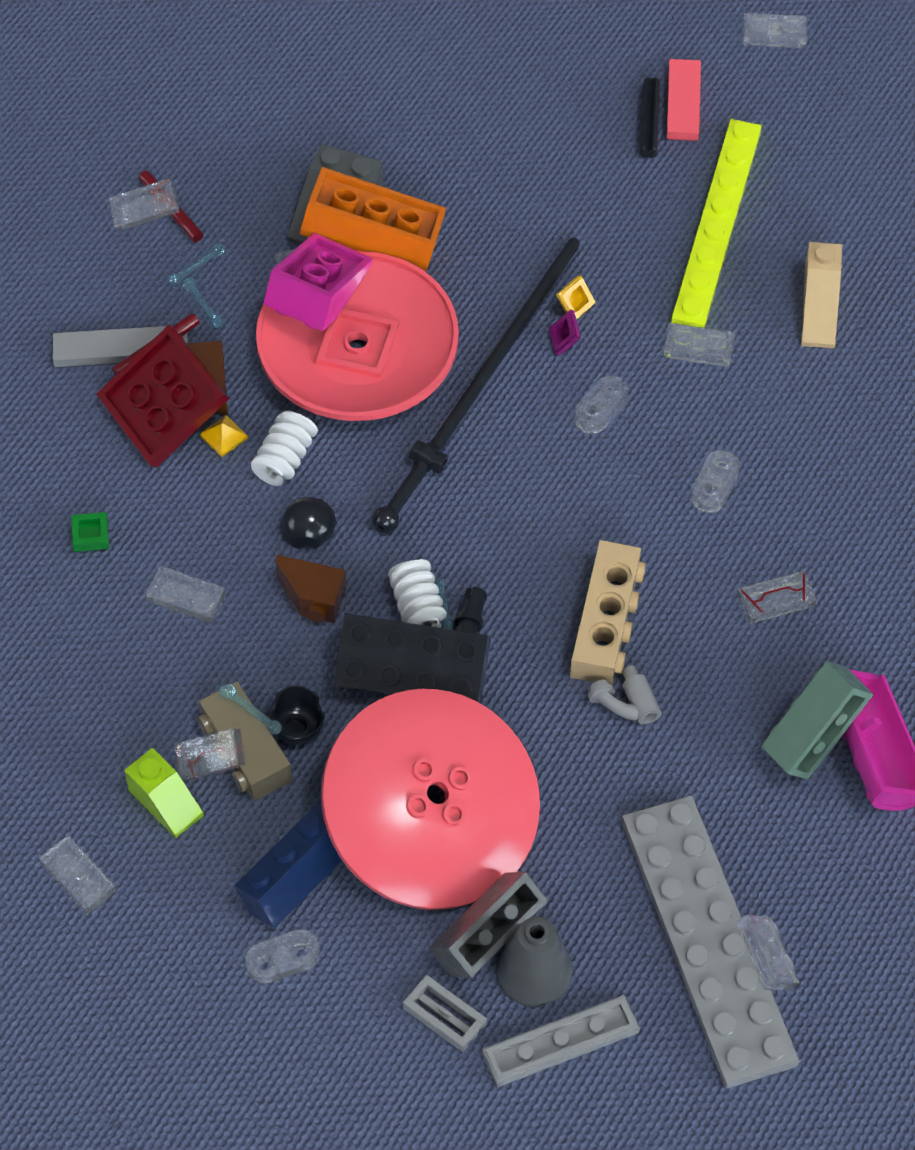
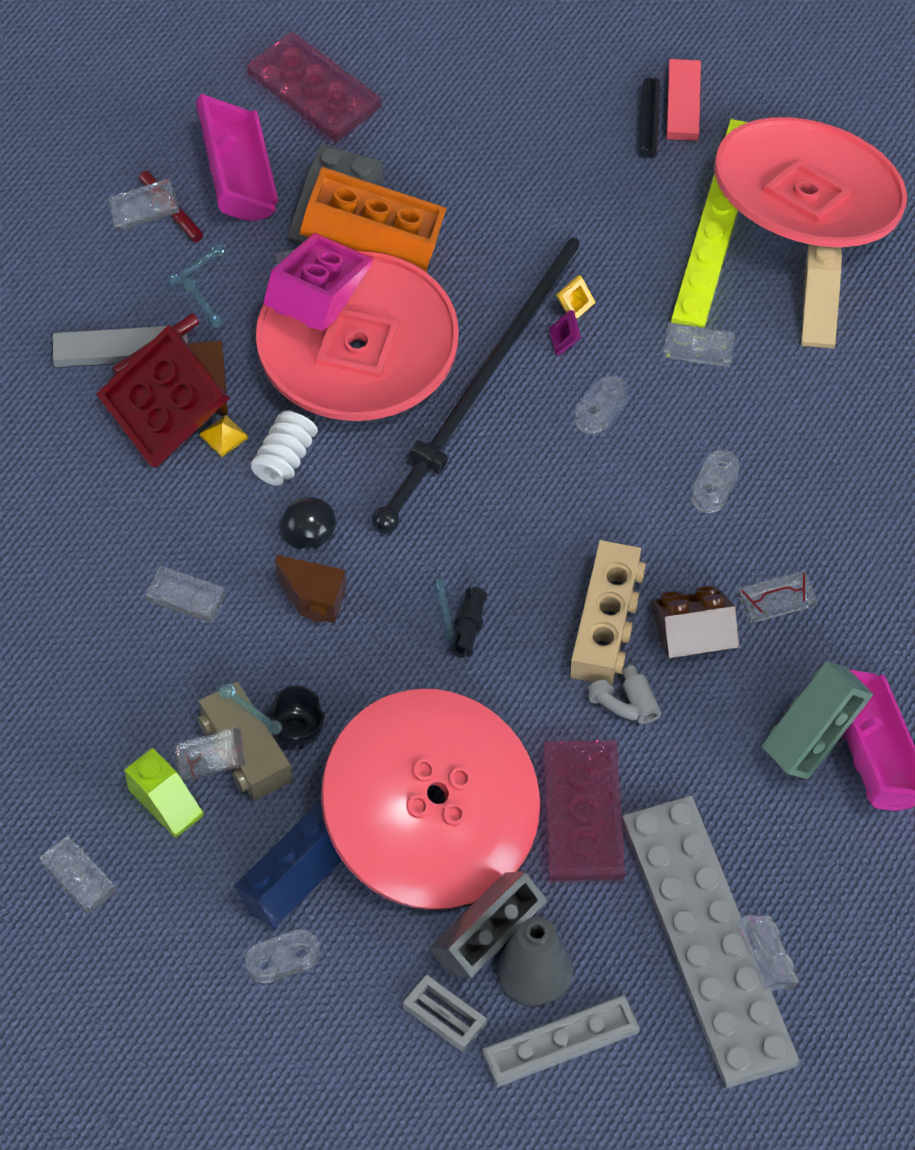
green plate [71,512,110,552] -> none
black brick [333,613,491,704] -> none
white piece [387,559,447,628] -> none
clear plate [743,13,807,48] -> none
none -> dark pink container [196,94,279,221]
none -> clear pink plate [247,31,381,142]
none -> clear pink plate [543,740,625,882]
none -> slope [651,586,739,658]
none -> coral dish [714,117,907,247]

